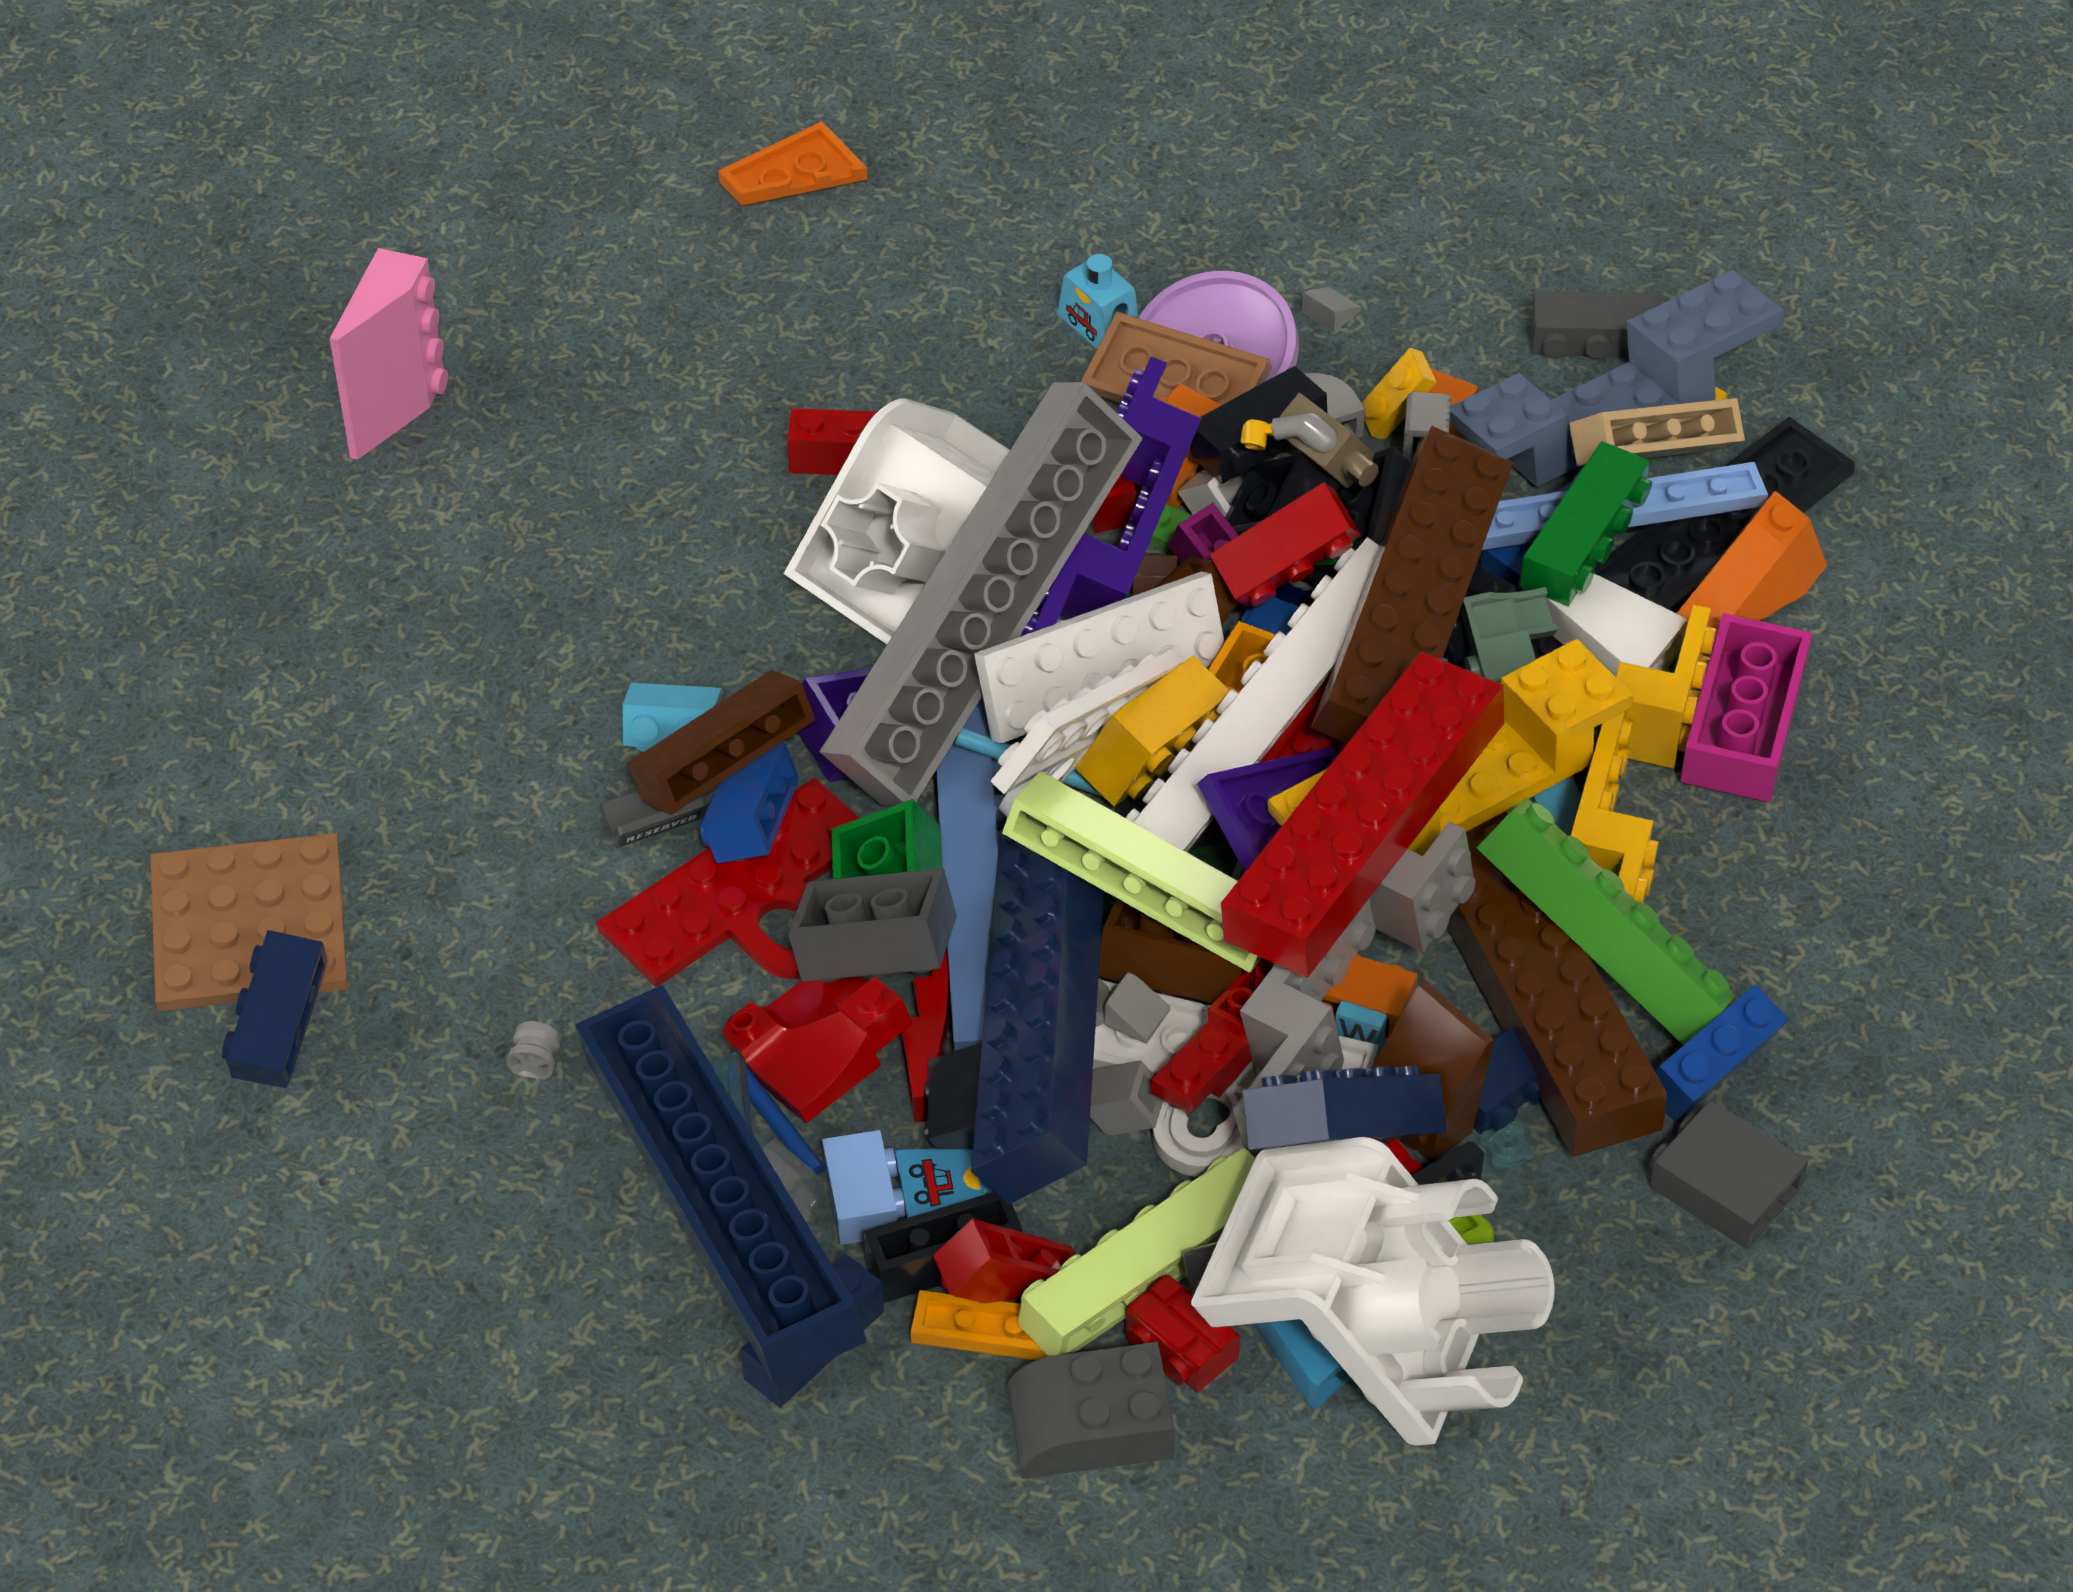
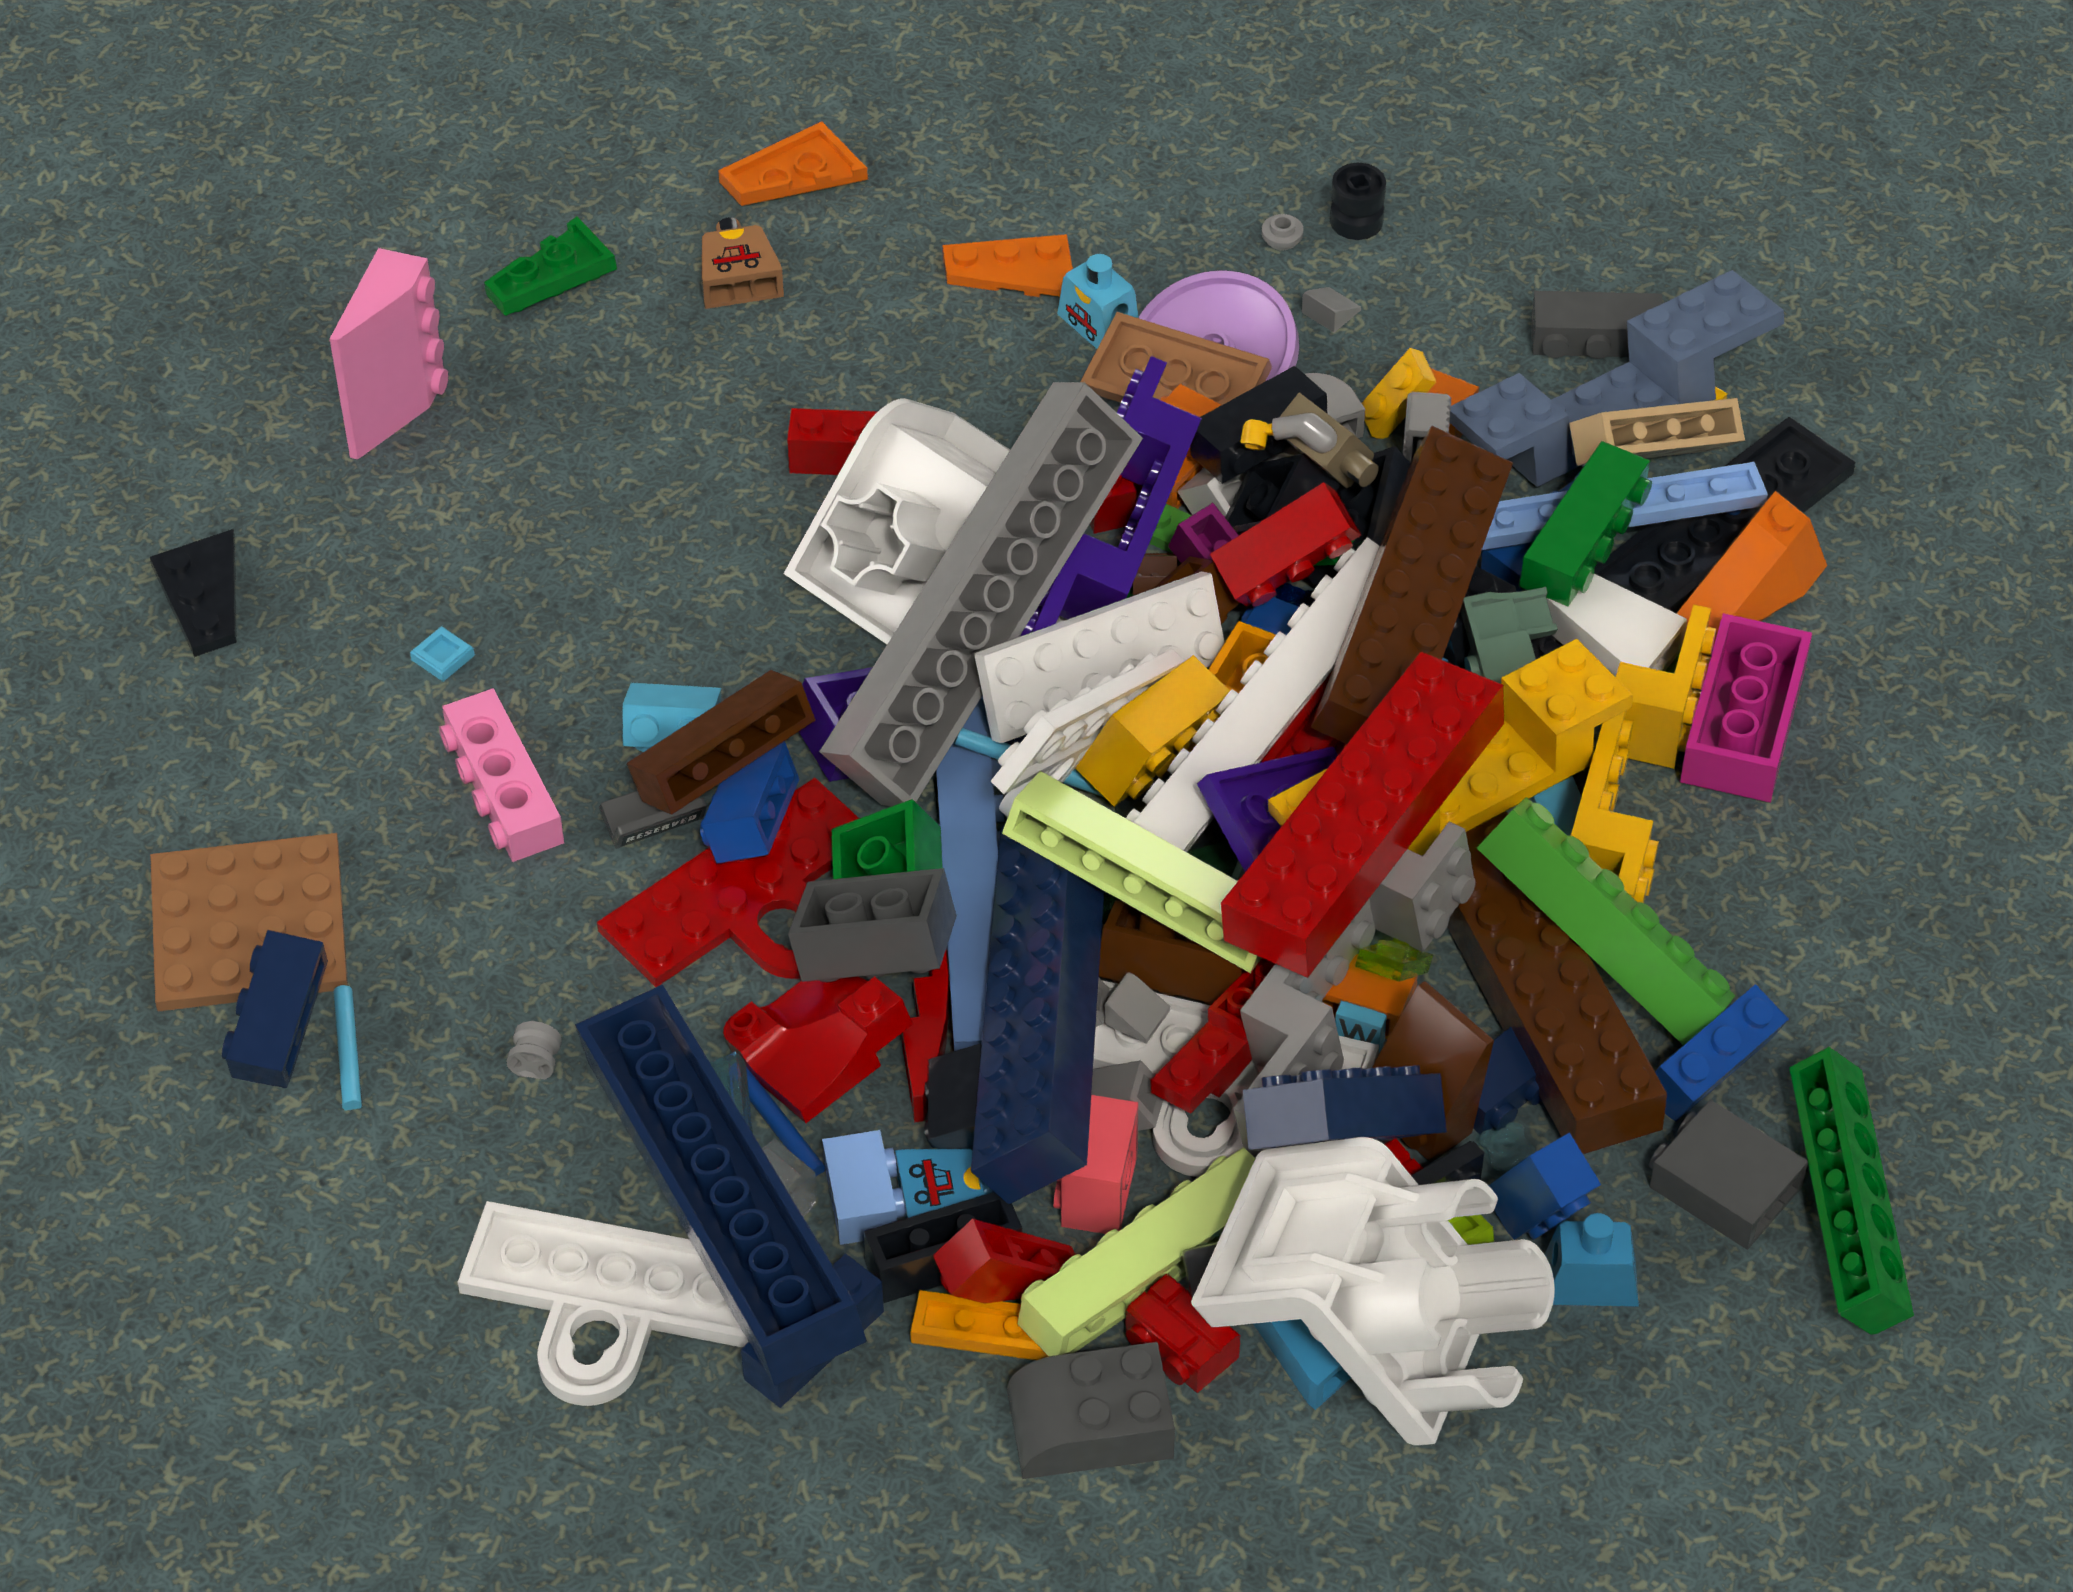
none -> black wing [150,529,237,657]
none -> medium azure bar [333,985,362,1110]
none -> medium azure tile [410,626,475,682]
none -> bright pink brick [439,688,564,862]
none -> white plate [458,1201,749,1406]
none -> green wing [484,216,617,316]
none -> medium nougat torso [702,217,784,309]
none -> orange wing [942,234,1073,297]
none -> coral brick [1053,1095,1139,1234]
none -> light grey plate [1262,214,1303,250]
none -> black wheel [1330,162,1386,240]
none -> clear neon green plate [1355,938,1433,982]
none -> blue brick [1488,1132,1601,1240]
none -> dark azure torso [1544,1213,1639,1306]
none -> green brick [1789,1047,1914,1334]

